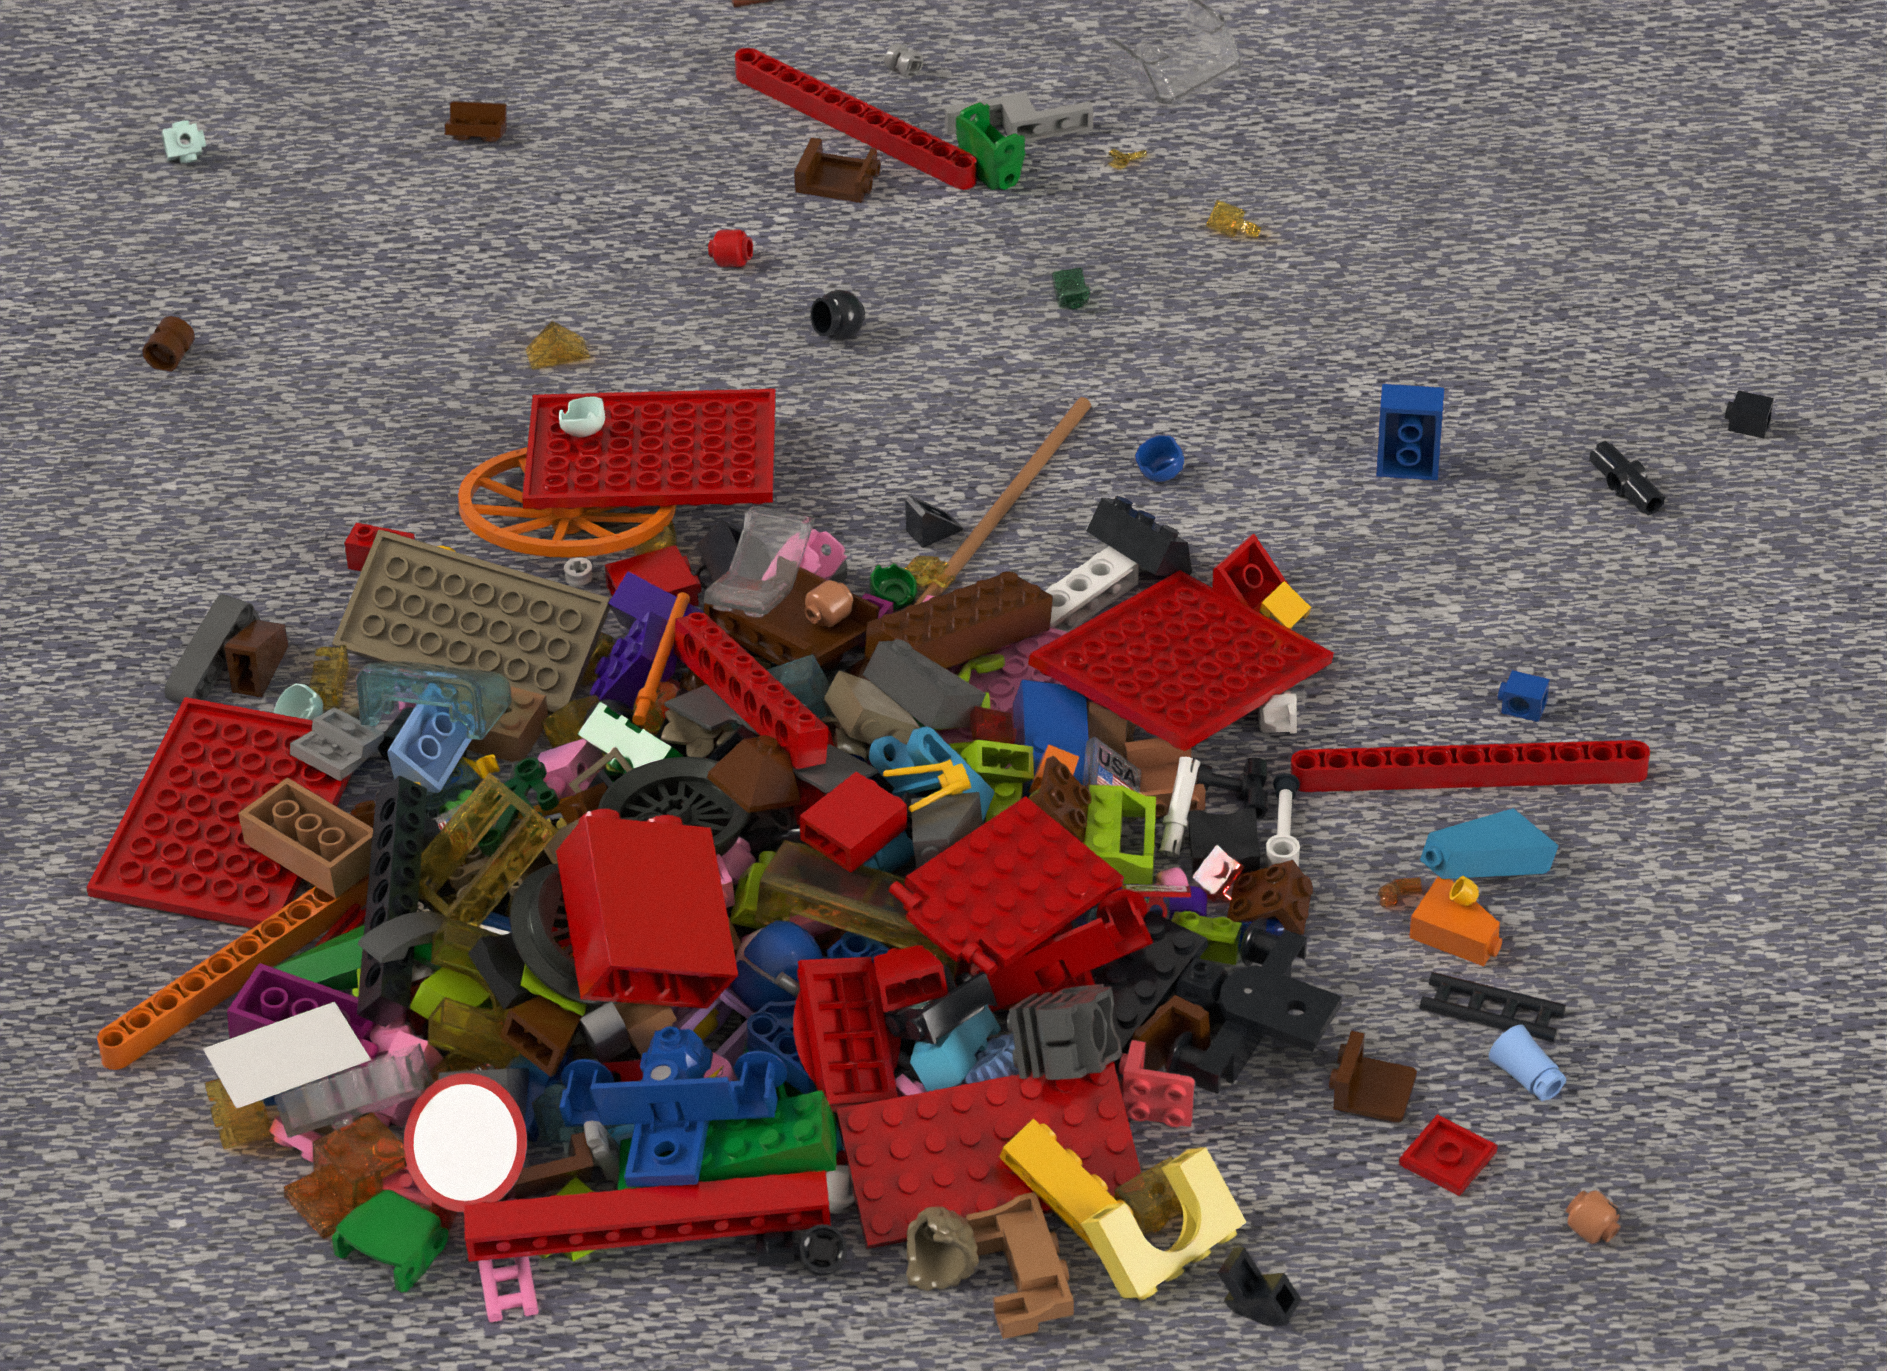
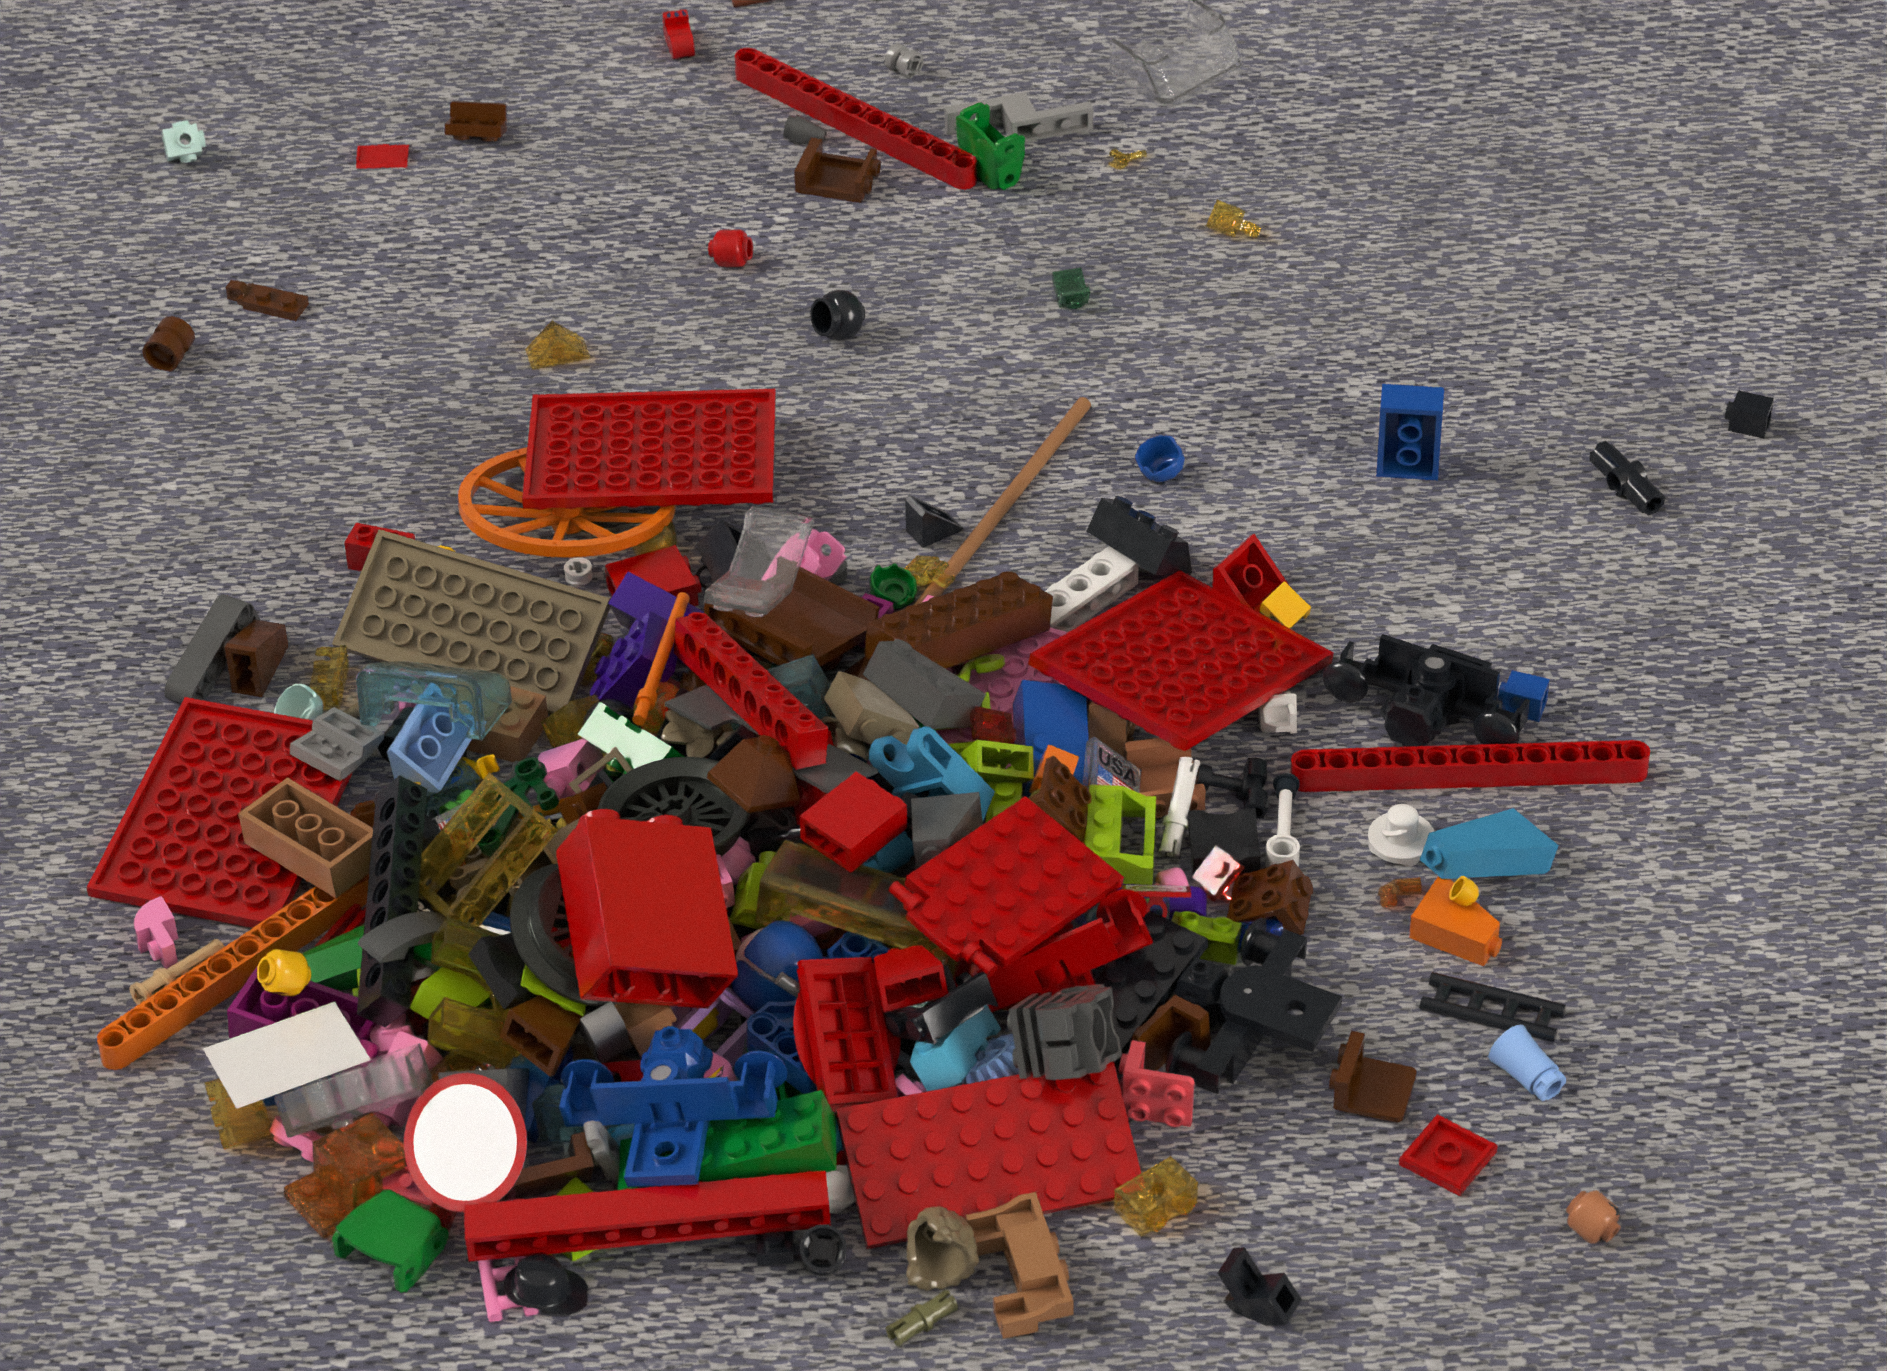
light aqua hair [559,397,605,438] -> none
nougat head [804,580,853,628] -> none
yellow plant [883,759,971,812] -> none
yellow brick [999,1119,1136,1255] -> none
light yellow arch [1081,1147,1246,1301] -> none
none -> tan pin [130,939,225,1005]
none -> bright pink brick [134,896,178,969]
none -> reddish brown hinge [226,280,309,321]
none -> yellow head [257,949,311,996]
none -> red piece [356,144,410,169]
none -> black piece [503,1253,588,1315]
none -> red leg [662,9,695,59]
none -> dark grey cone [783,115,827,144]
none -> olive pin [886,1290,958,1346]
none -> black piece [1323,634,1530,747]
none -> white plate [1368,804,1434,866]

